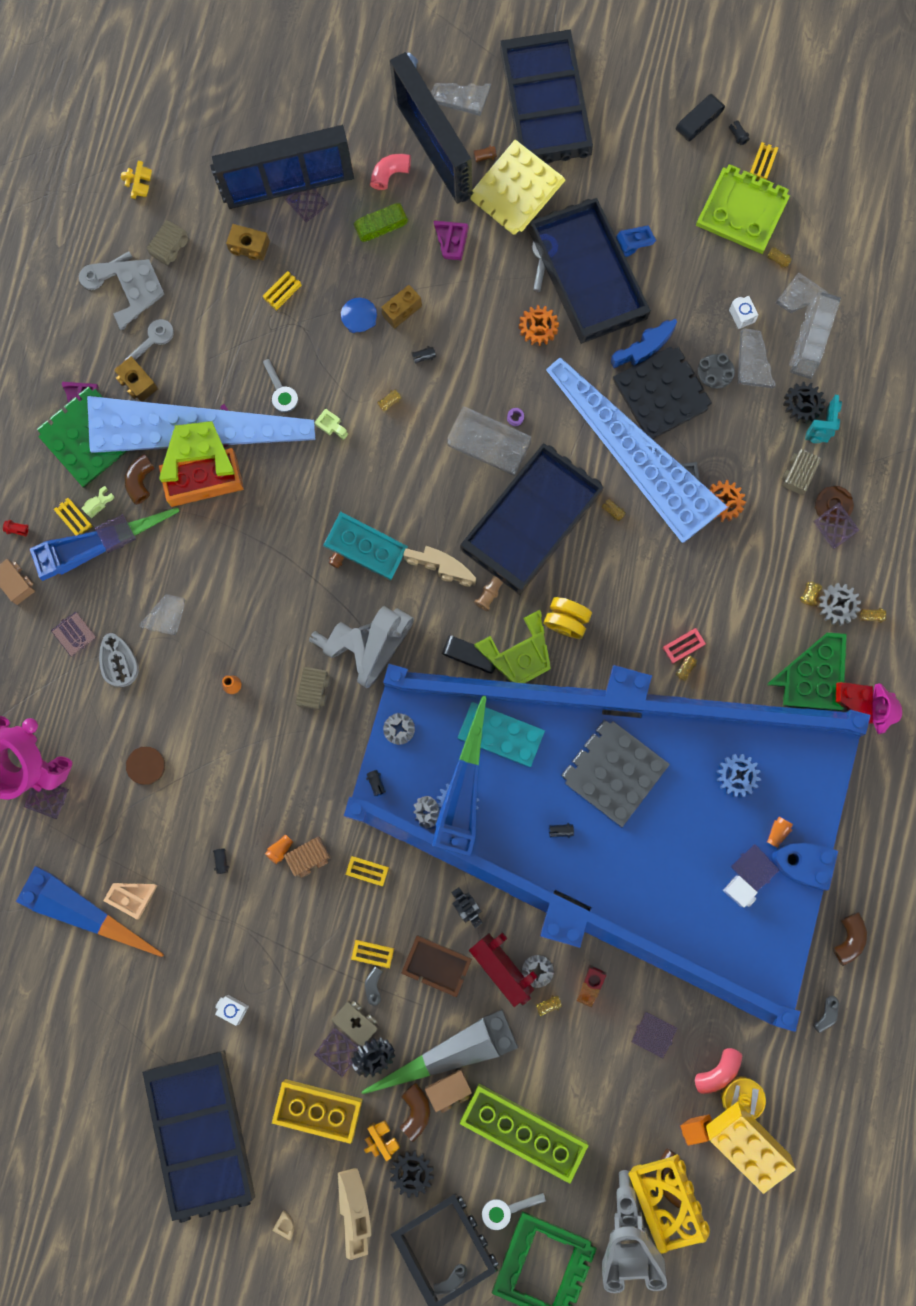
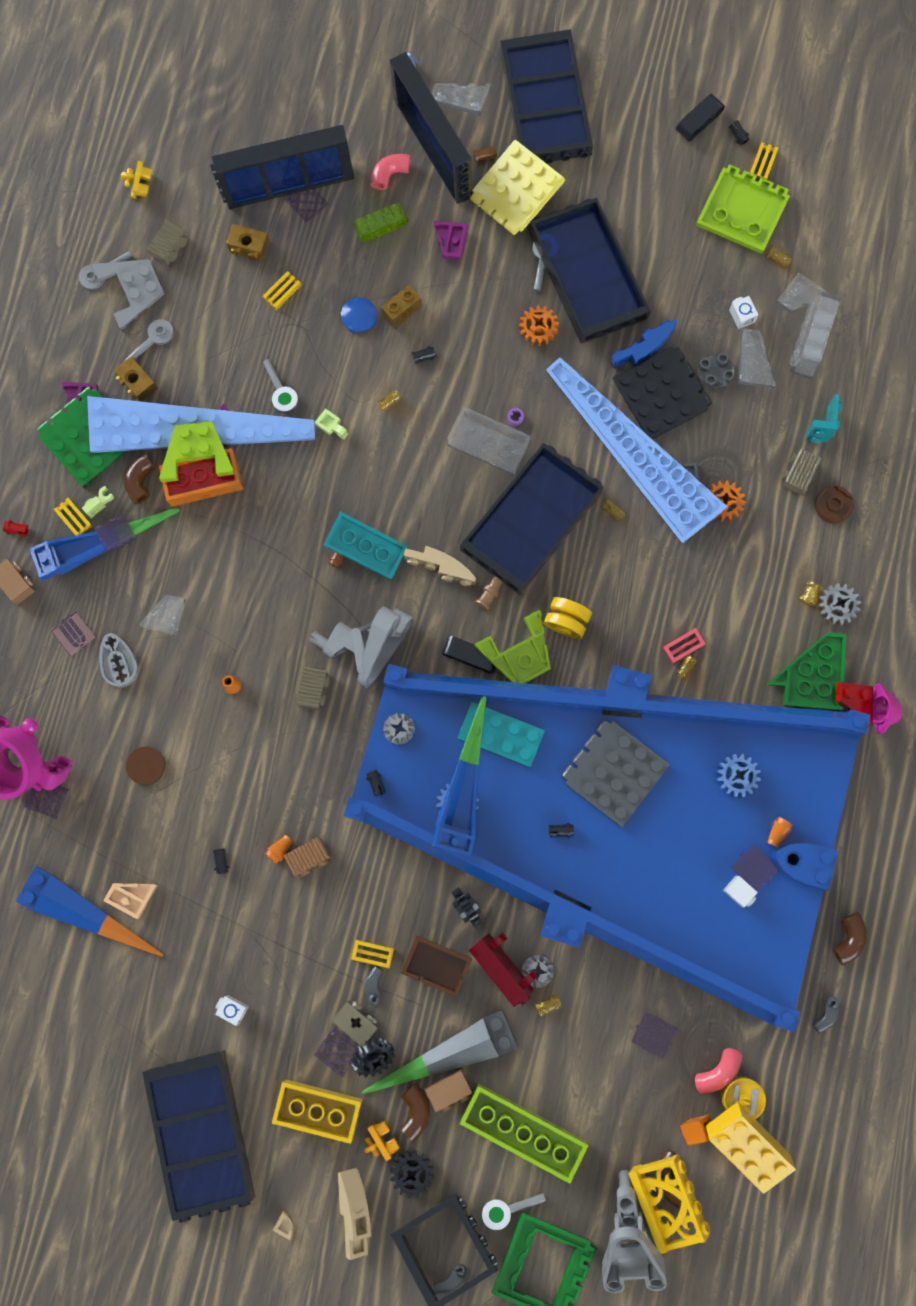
yellow tile [345,856,389,886] -> none
light grey gear [413,796,440,828] -> none
leg [576,965,607,1008] -> none
blue plate [616,225,656,257] -> none
black gear [783,382,826,423] -> none
clear purple window [813,503,859,549] -> none
clear yellow pin [860,608,886,623] -> none

